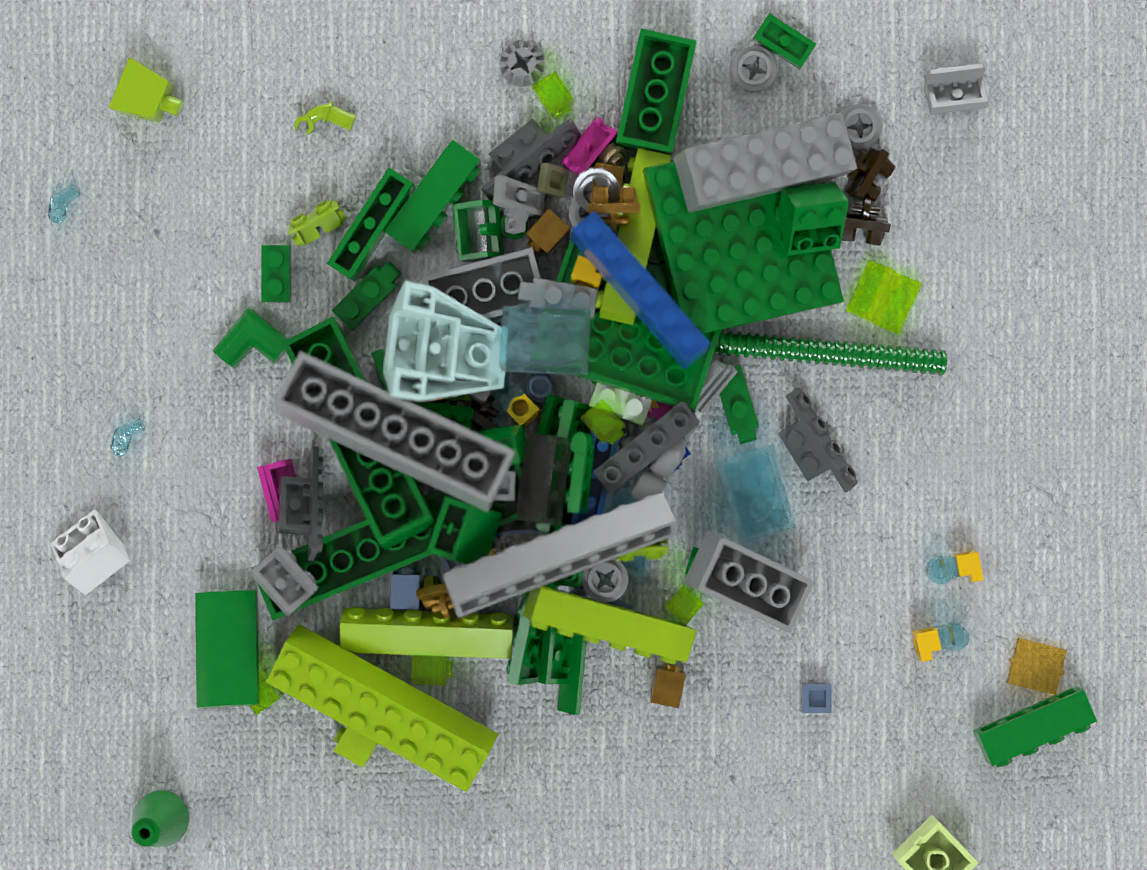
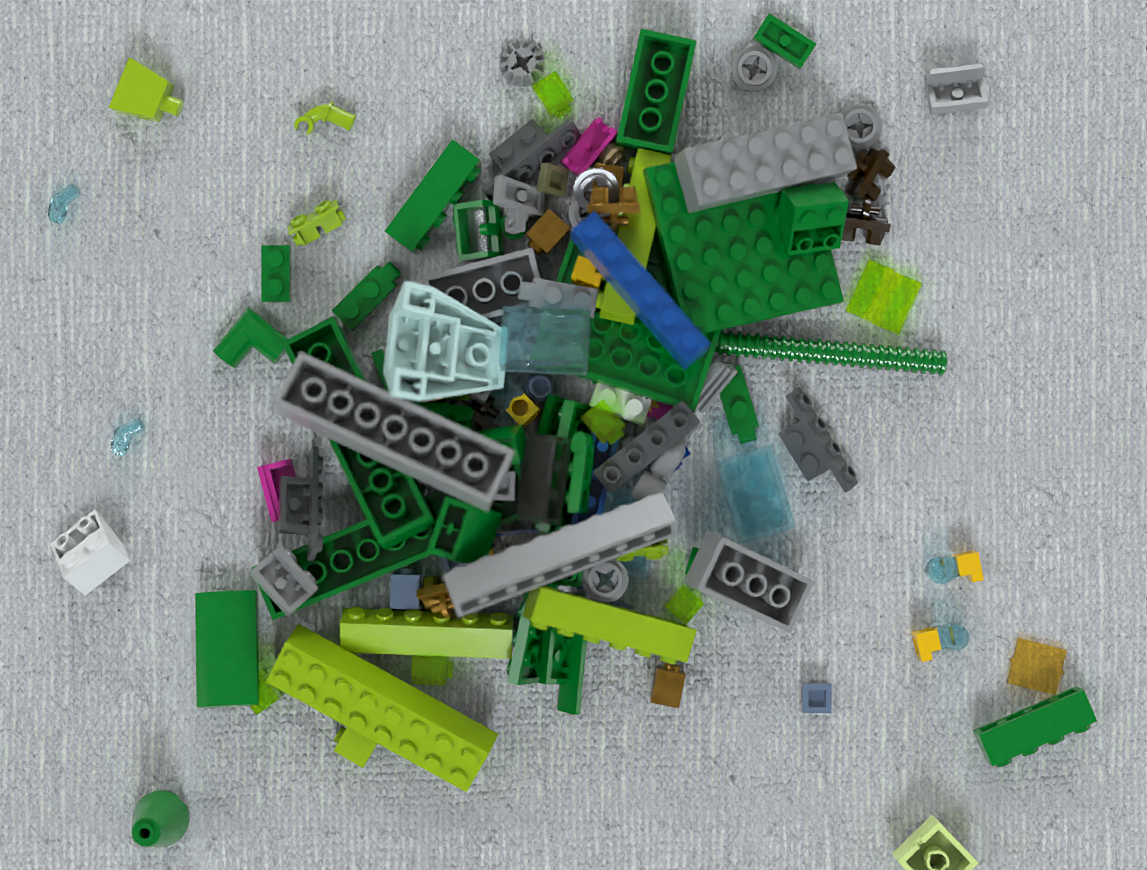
green brick [326,167,416,282] -> none

